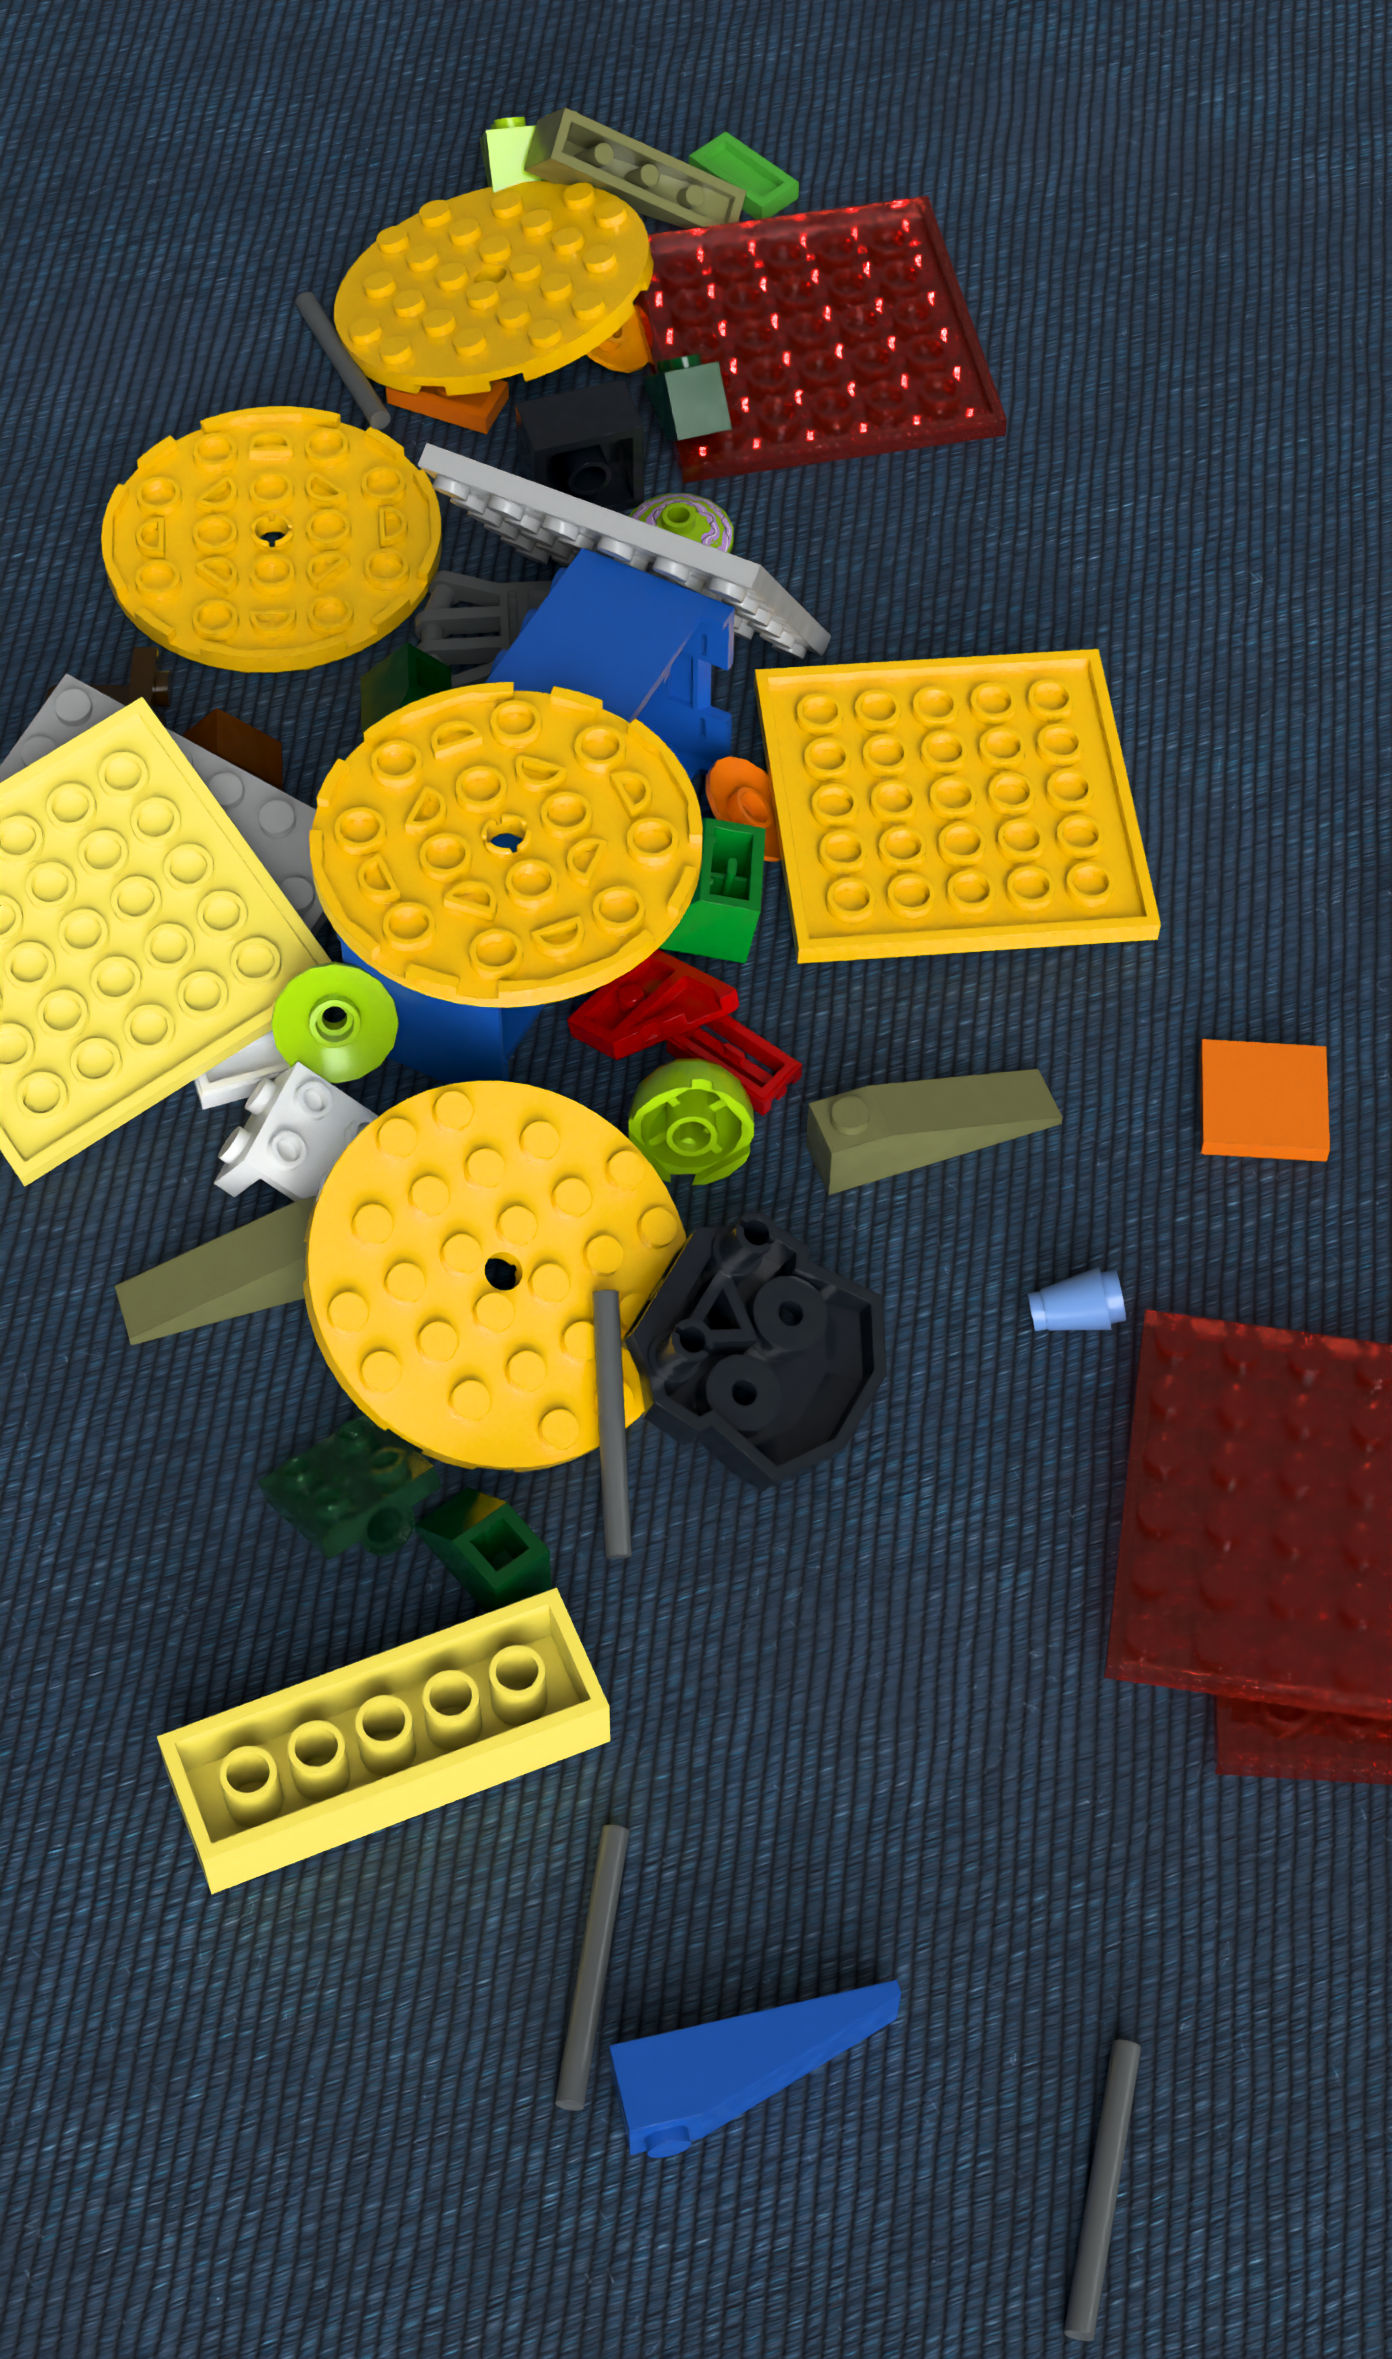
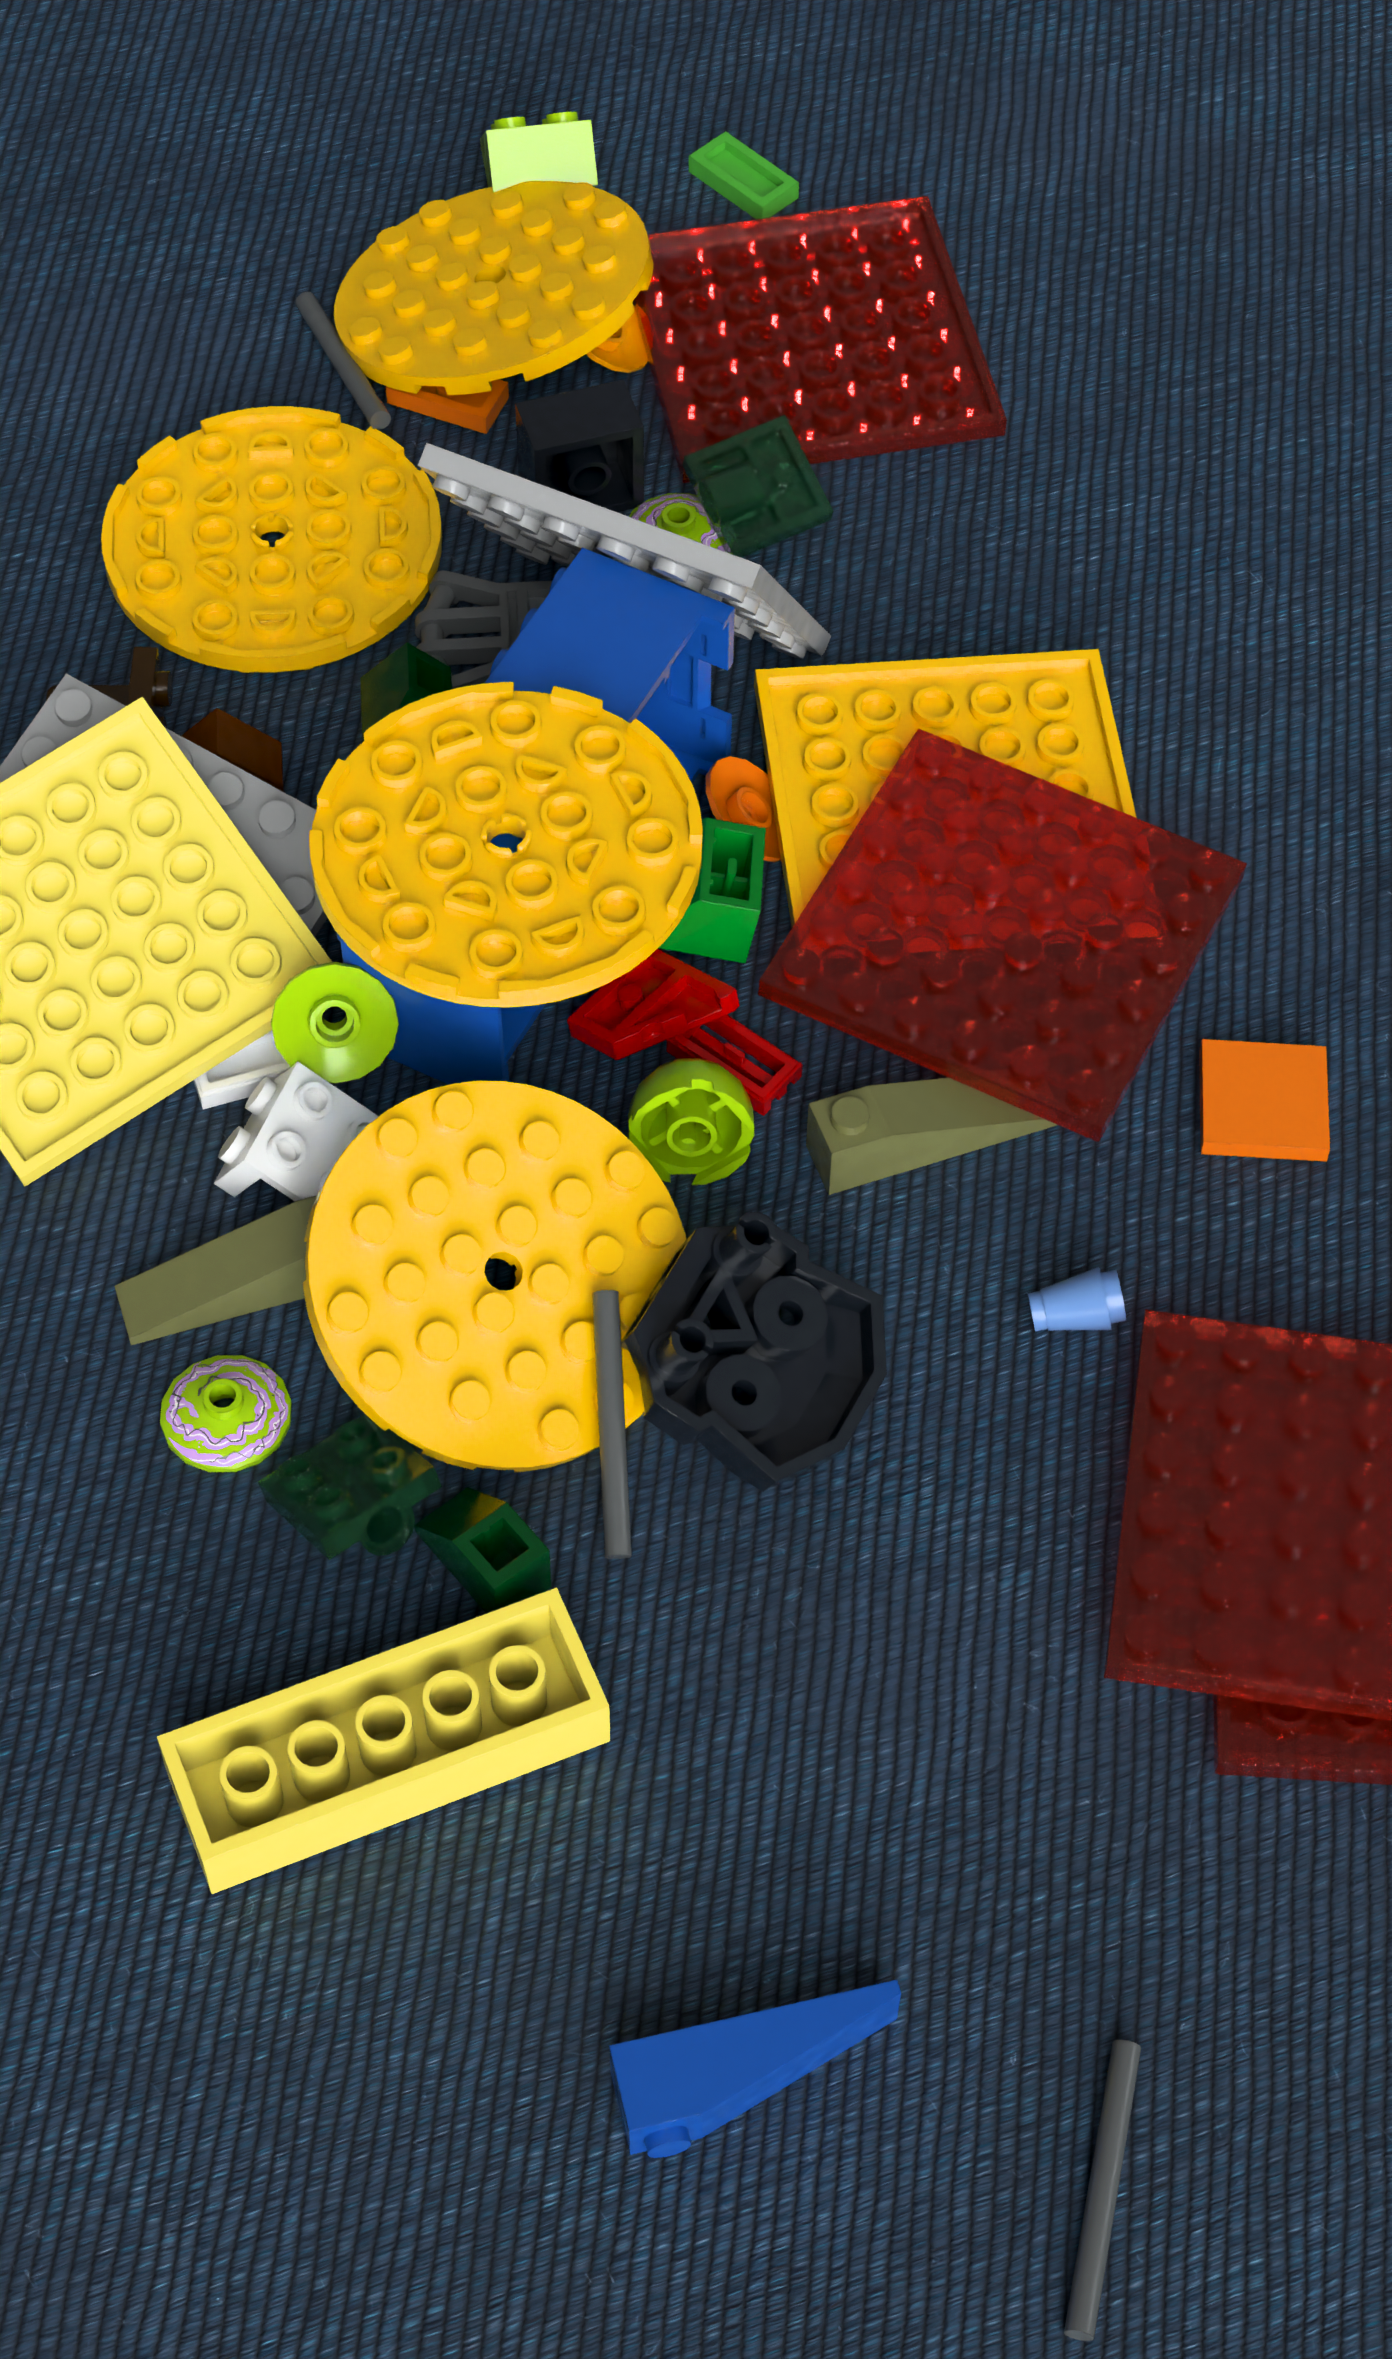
olive slope [524,107,747,242] -> none
dark grey bar [555,1825,629,2111] -> none
slope [642,353,732,441] -> none
none -> dish [160,1355,292,1472]
none -> clear green plate [682,415,834,558]
none -> clear red plate [758,729,1247,1142]

